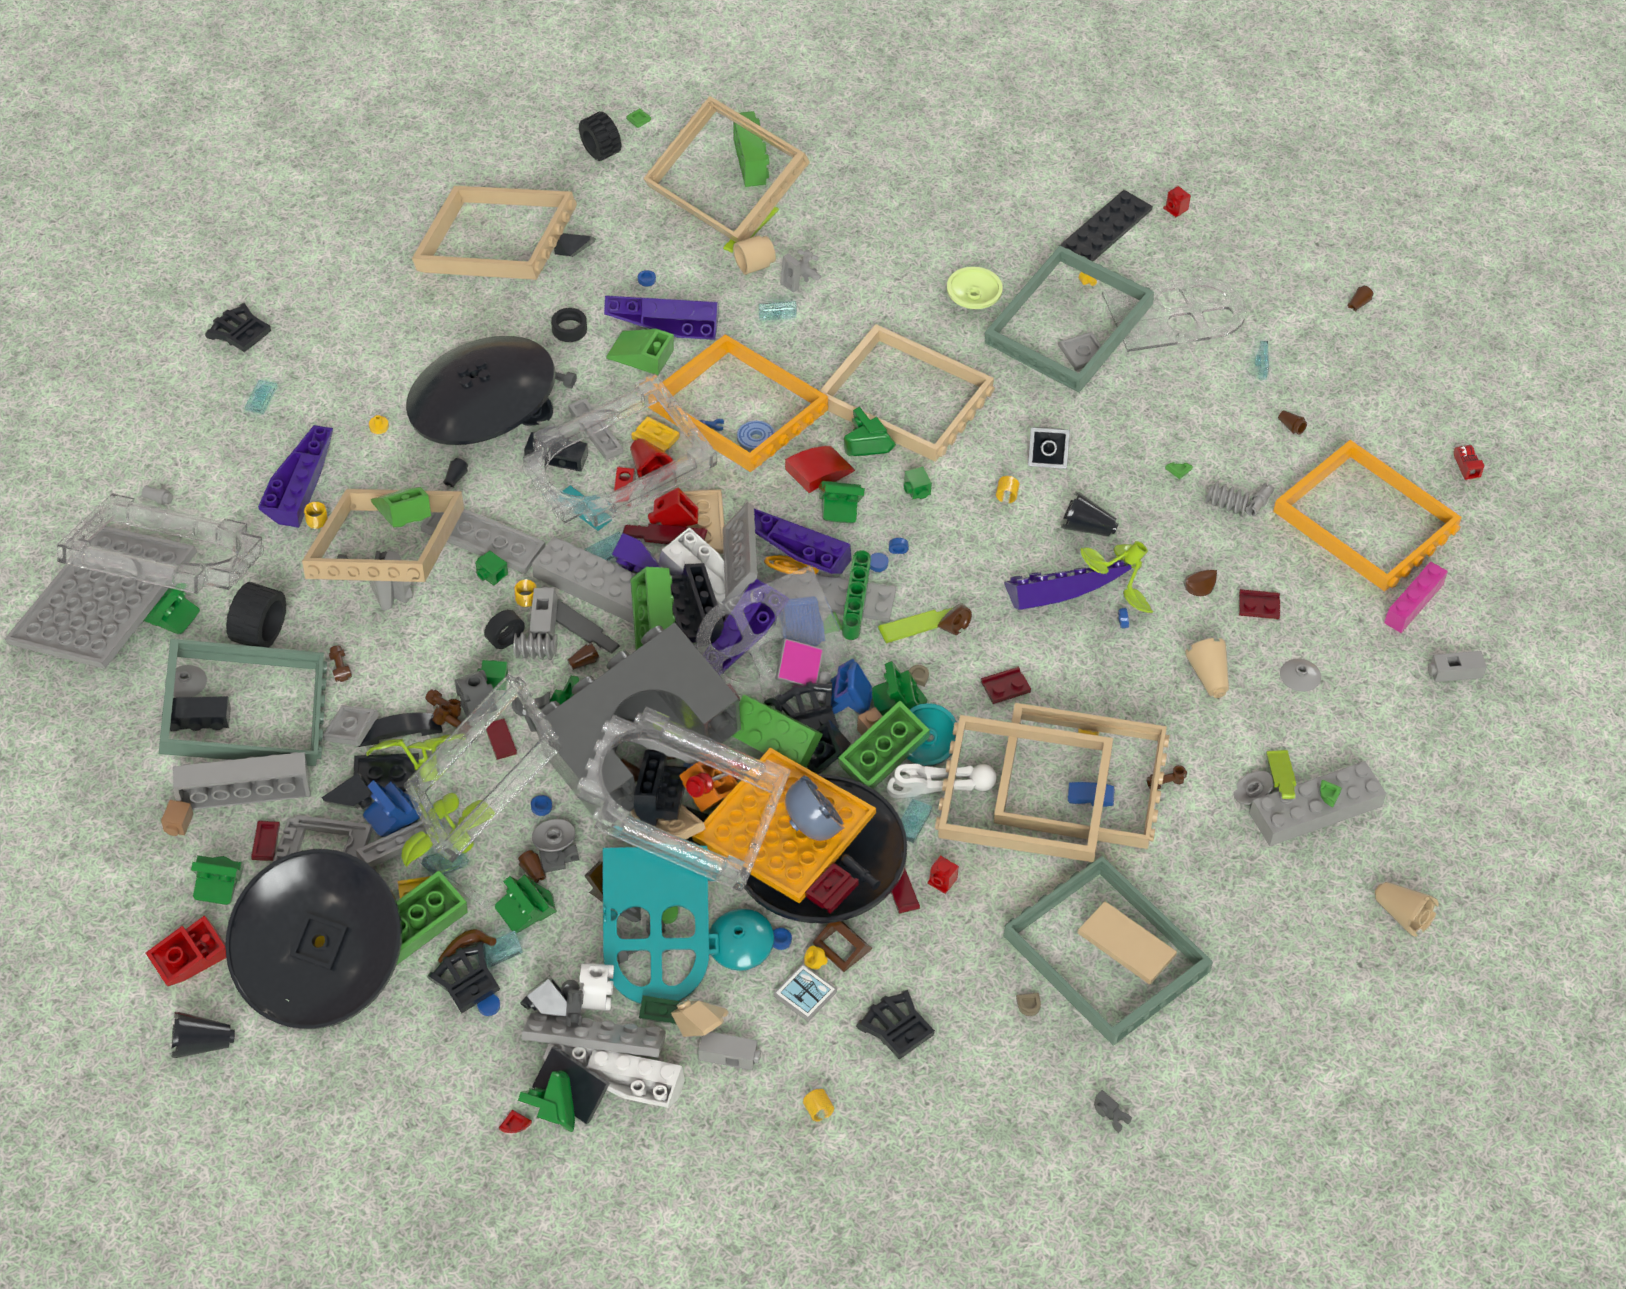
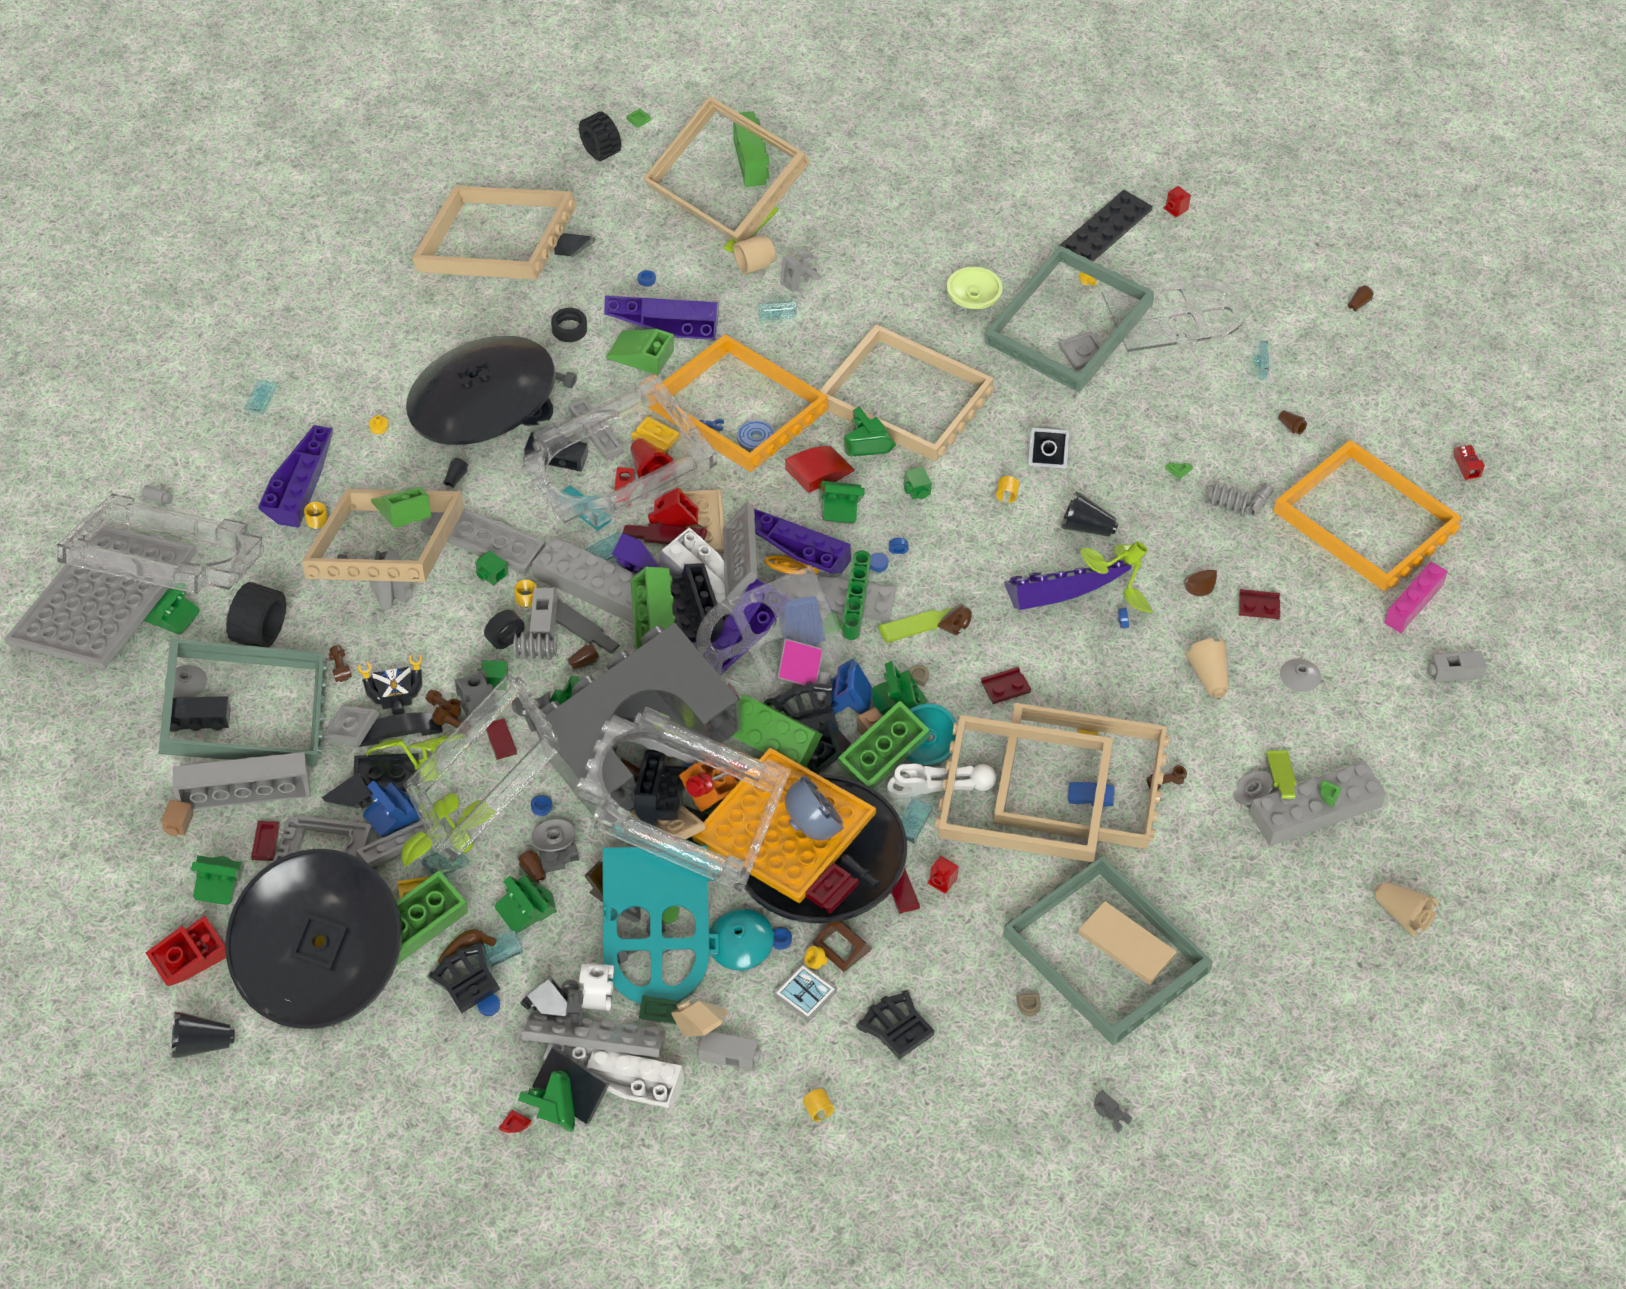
black plate [205,303,271,352] -> none
none -> torso [357,654,423,715]

